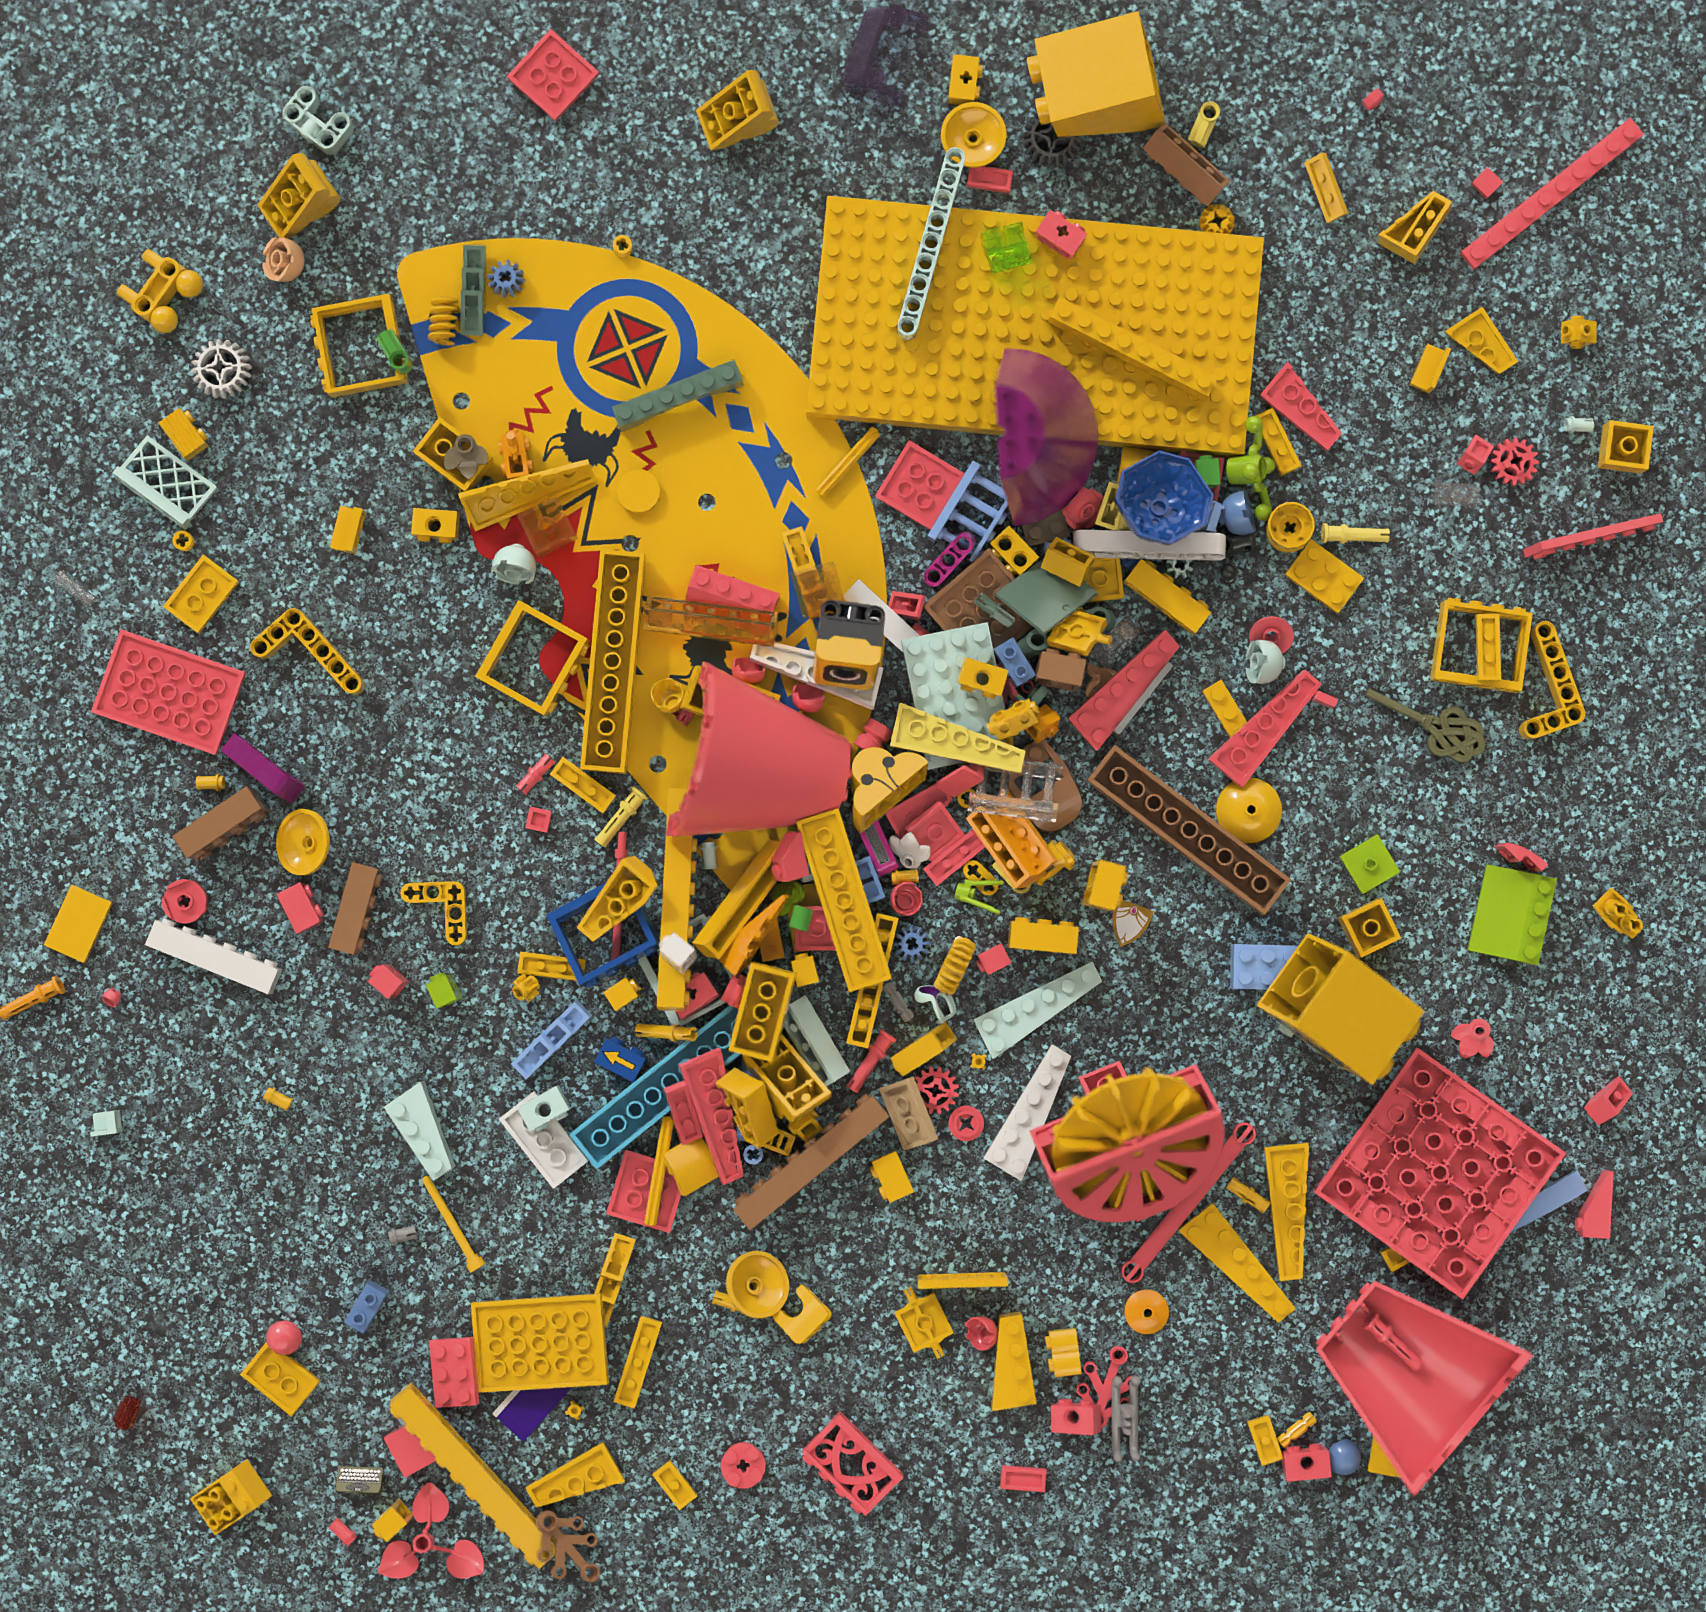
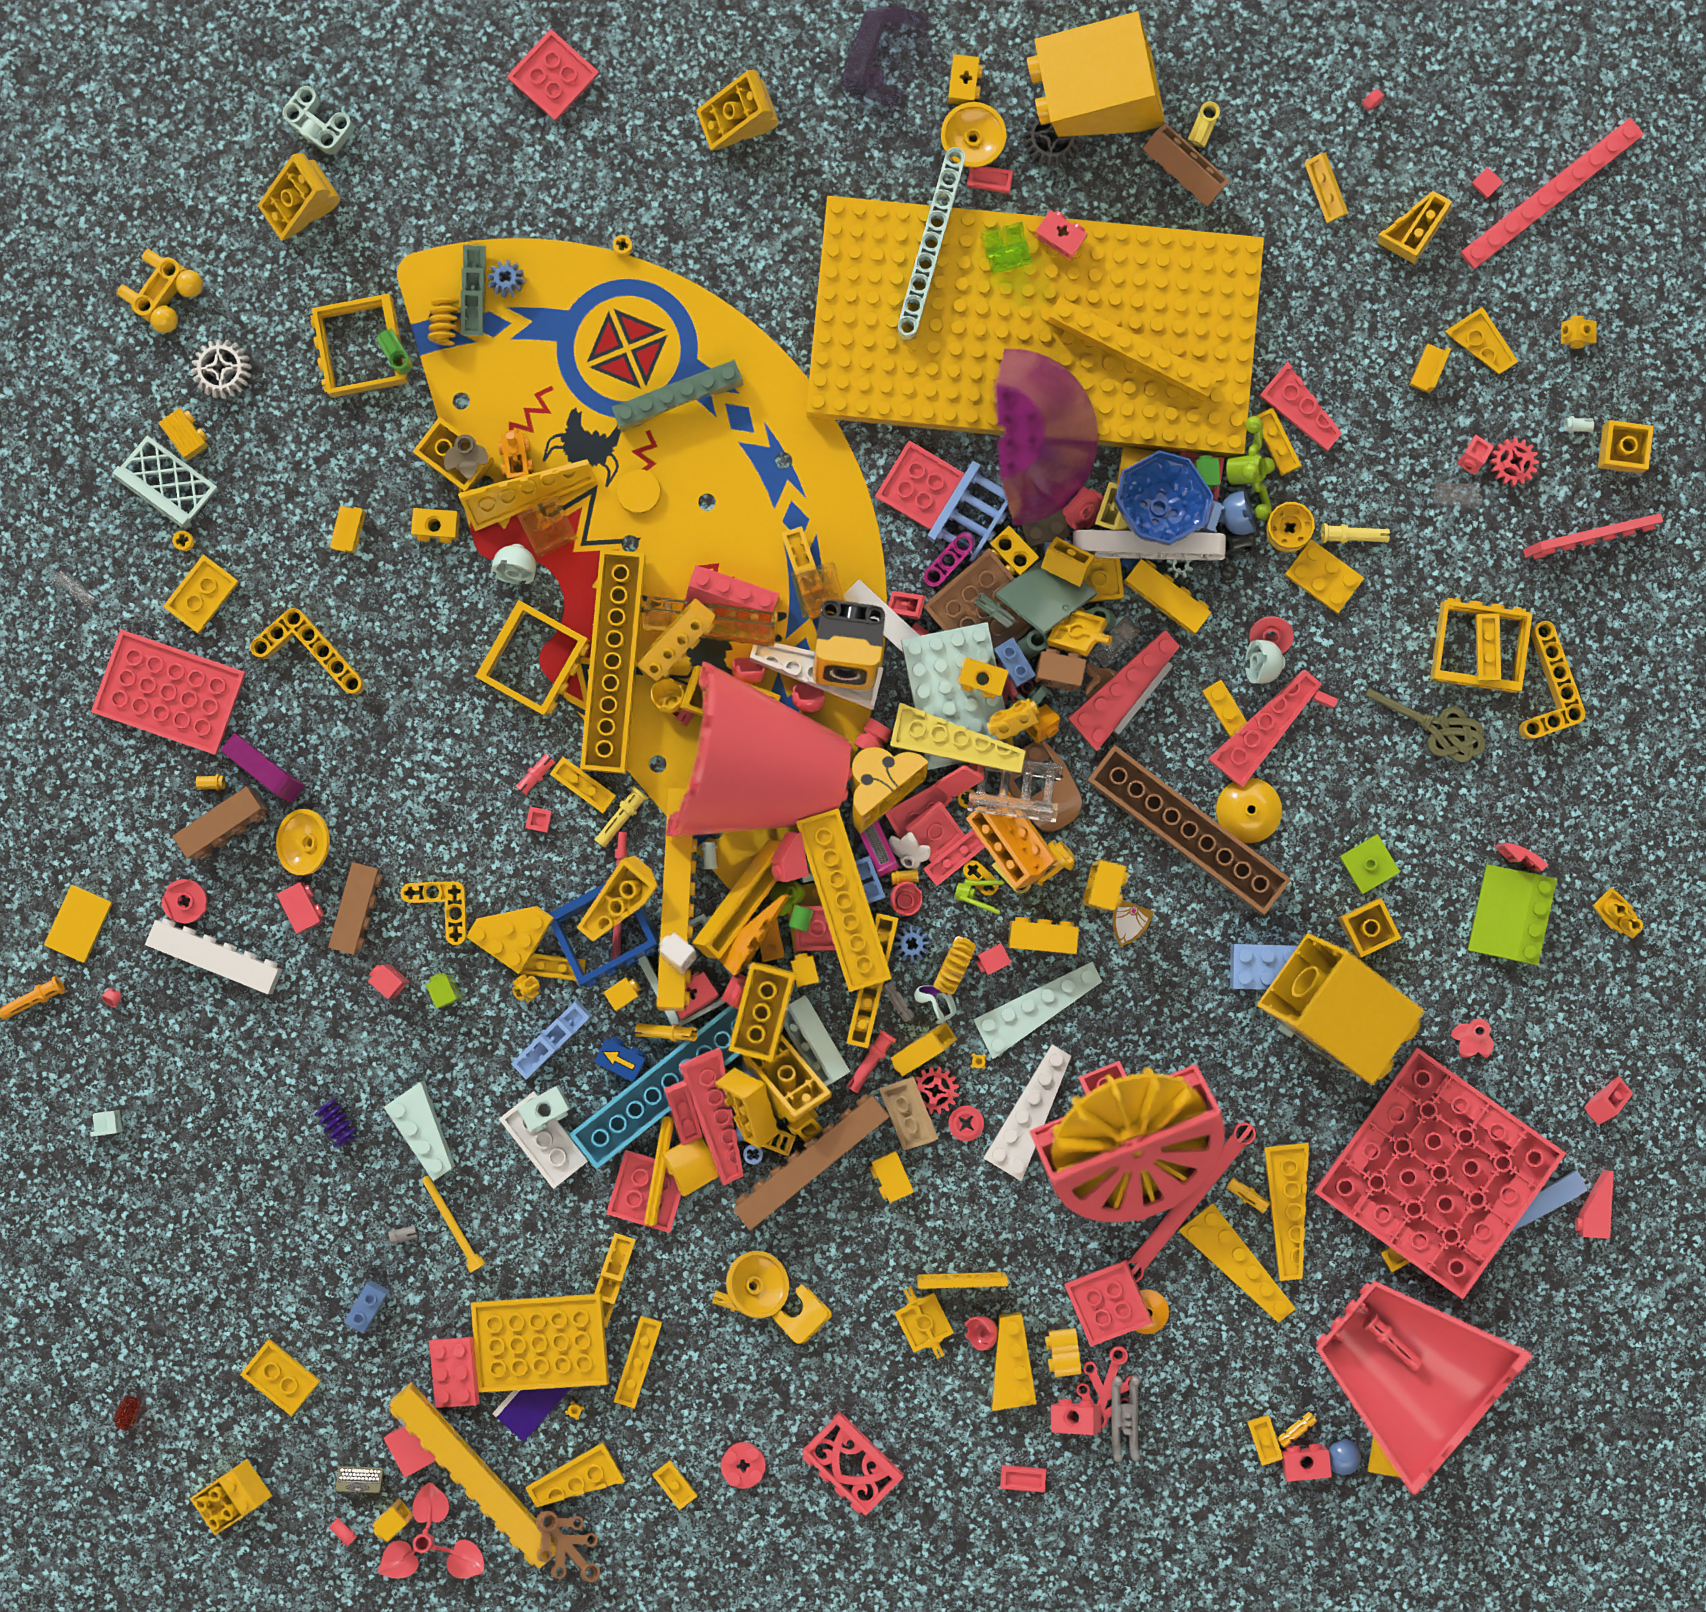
light nougat cylinder [262,237,305,282] -> none
yellow pin [263,1087,293,1112] -> none
coral hair [266,1320,302,1355] -> none
yellow axle [816,427,880,497] -> none
yellow gear [1199,204,1234,234] -> none
none -> dark purple piece [315,1098,360,1148]
none -> yellow plate [466,906,554,974]
none -> yellow brick [637,598,715,682]
none -> coral plate [1064,1260,1153,1346]

